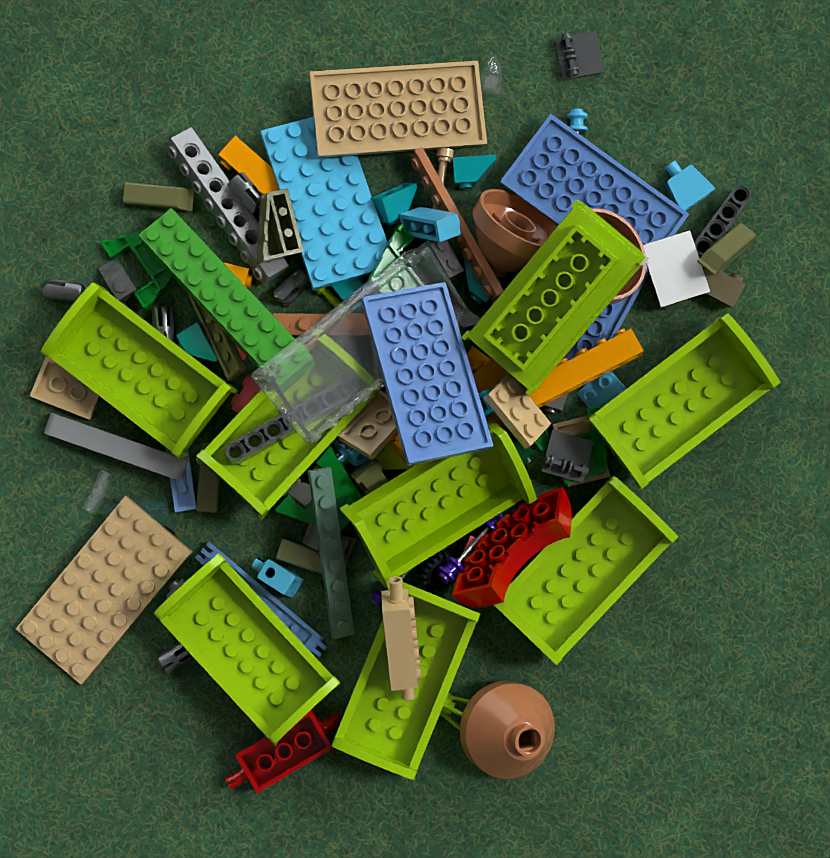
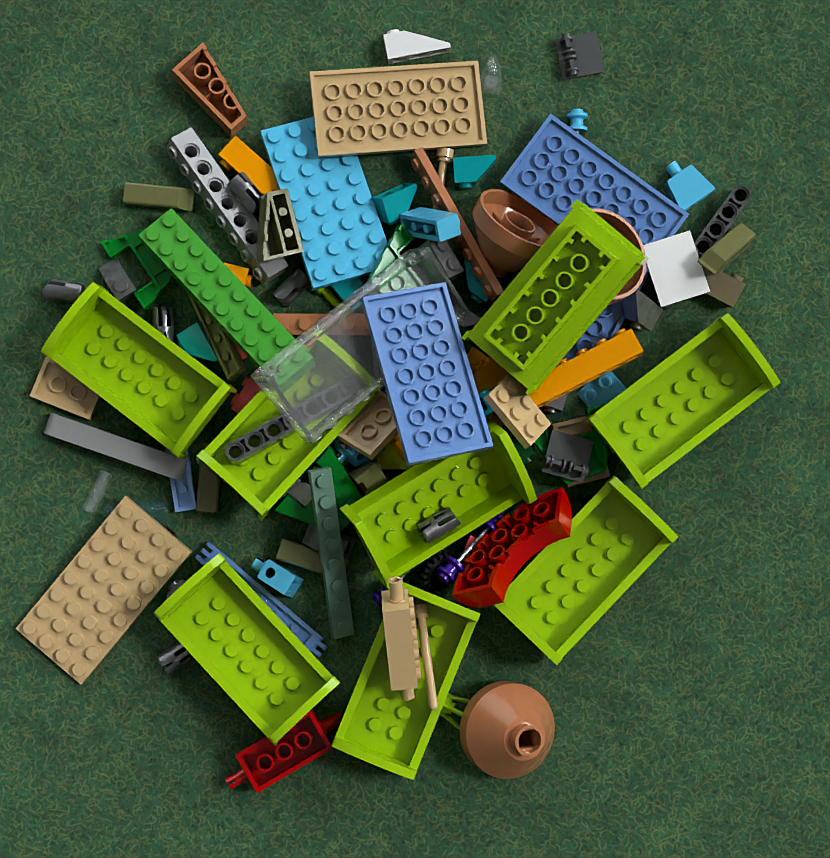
none -> nougat wedge [172,42,247,138]
none -> white slope [383,29,451,64]
none -> tan piece [414,604,438,710]
none -> flat silver arm [417,507,461,543]
none -> flat silver slope [623,289,663,331]

